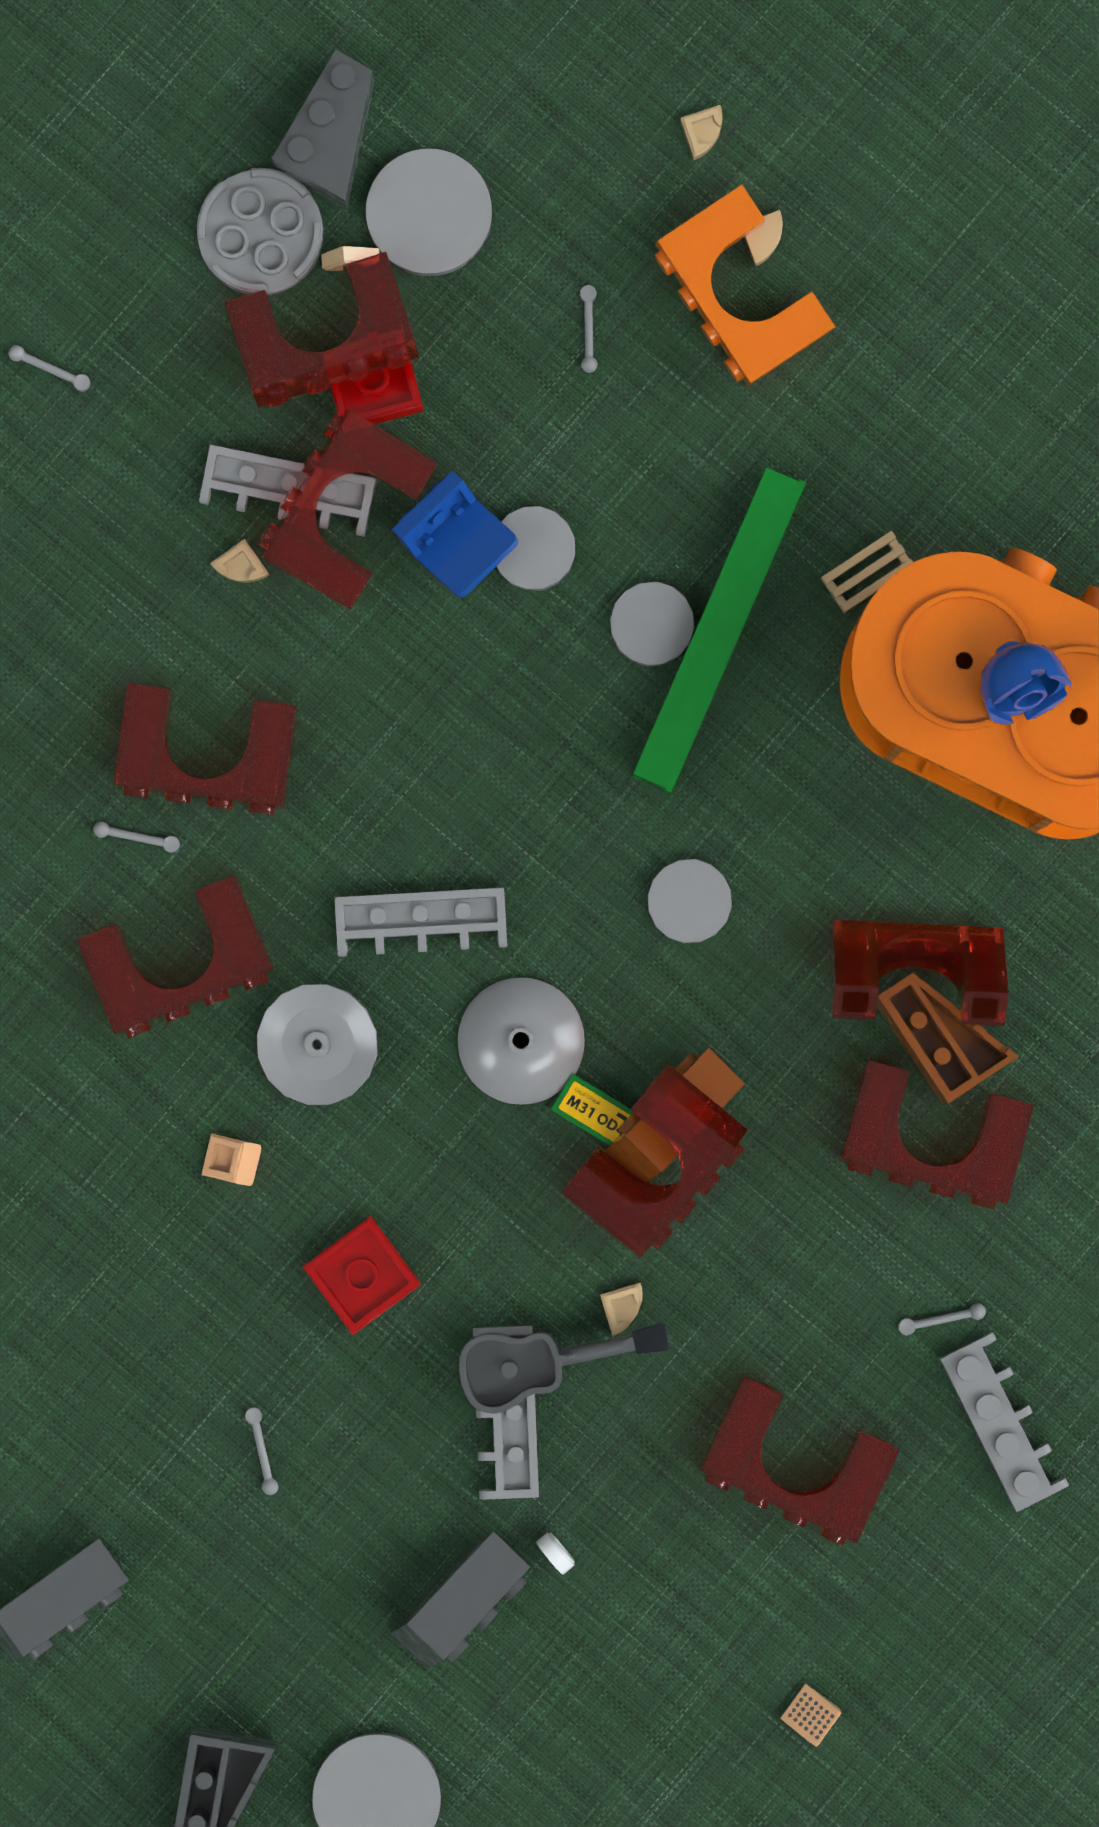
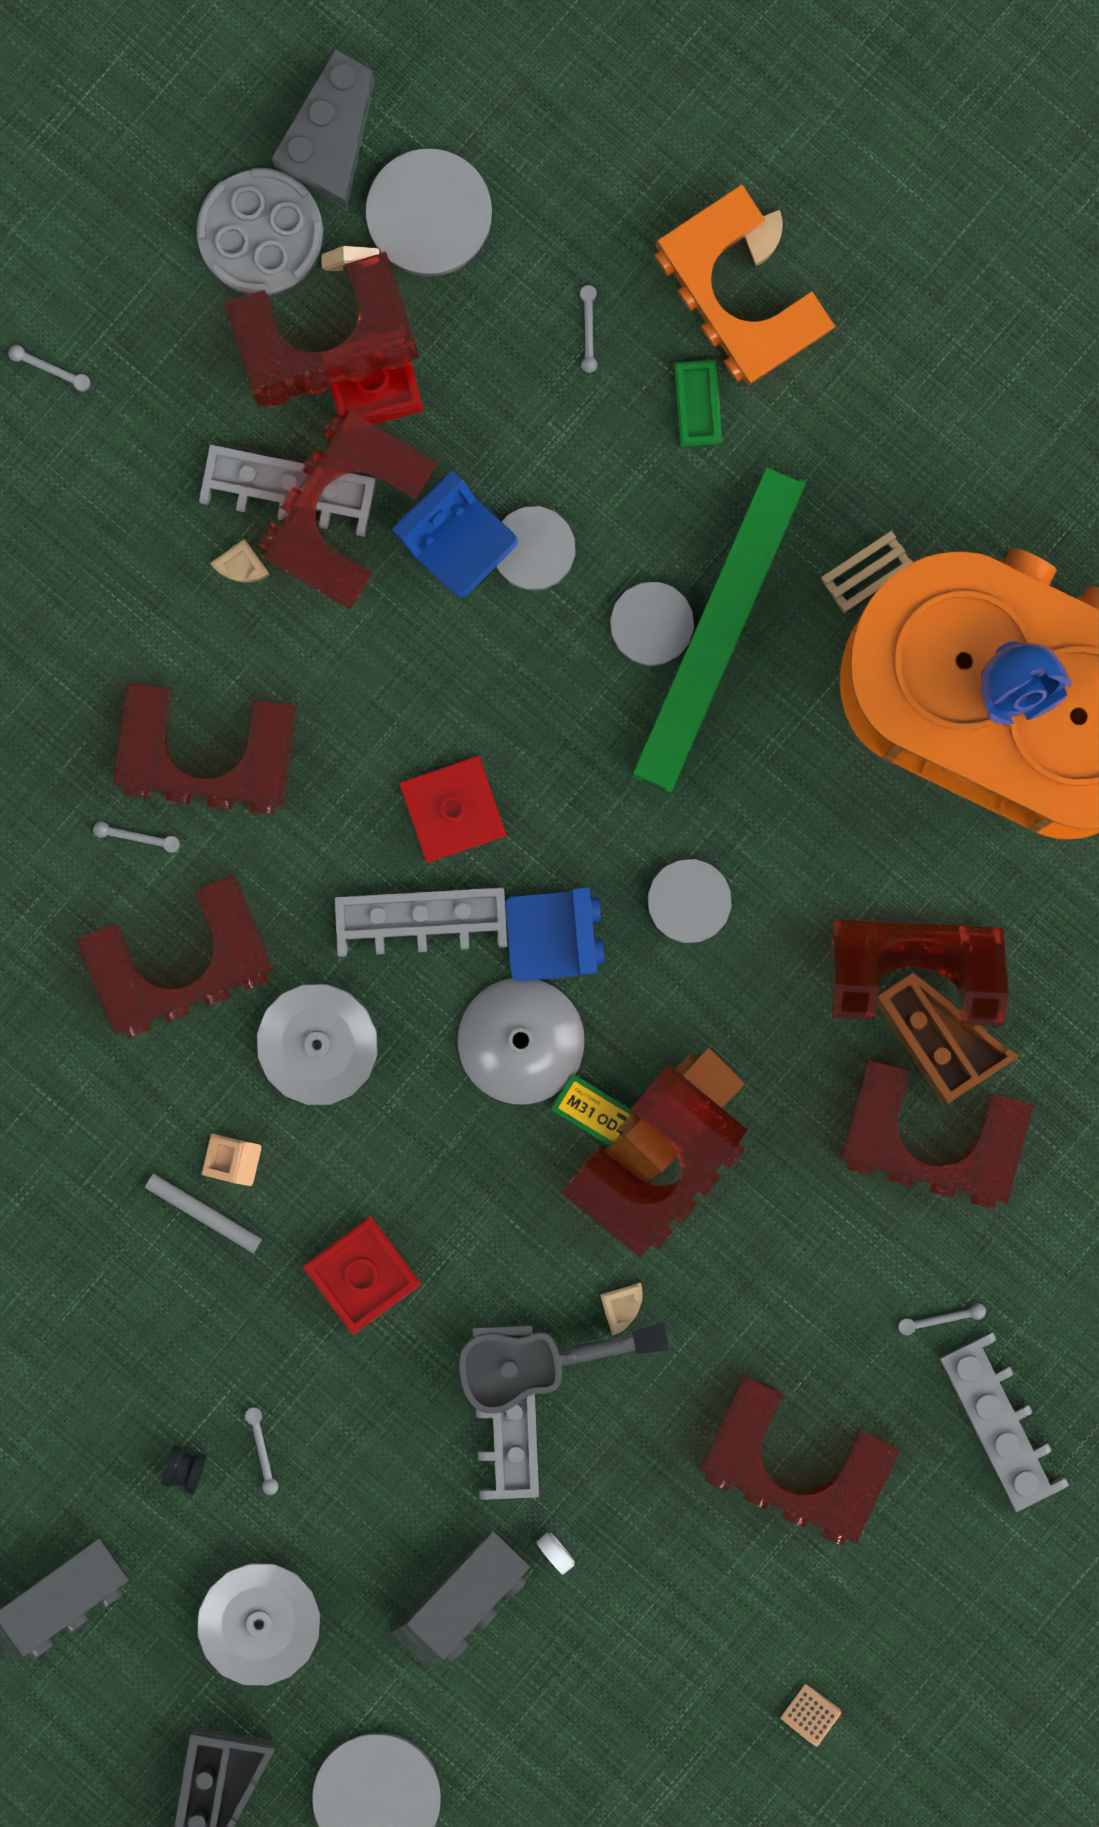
tan tile [680,105,722,160] -> none
none -> light grey bar [145,1173,262,1254]
none -> black wheel [161,1444,207,1495]
none -> light grey piece [197,1563,320,1685]
none -> red plate [399,756,507,864]
none -> blue bracket [505,888,605,981]
none -> green tile [674,359,723,448]

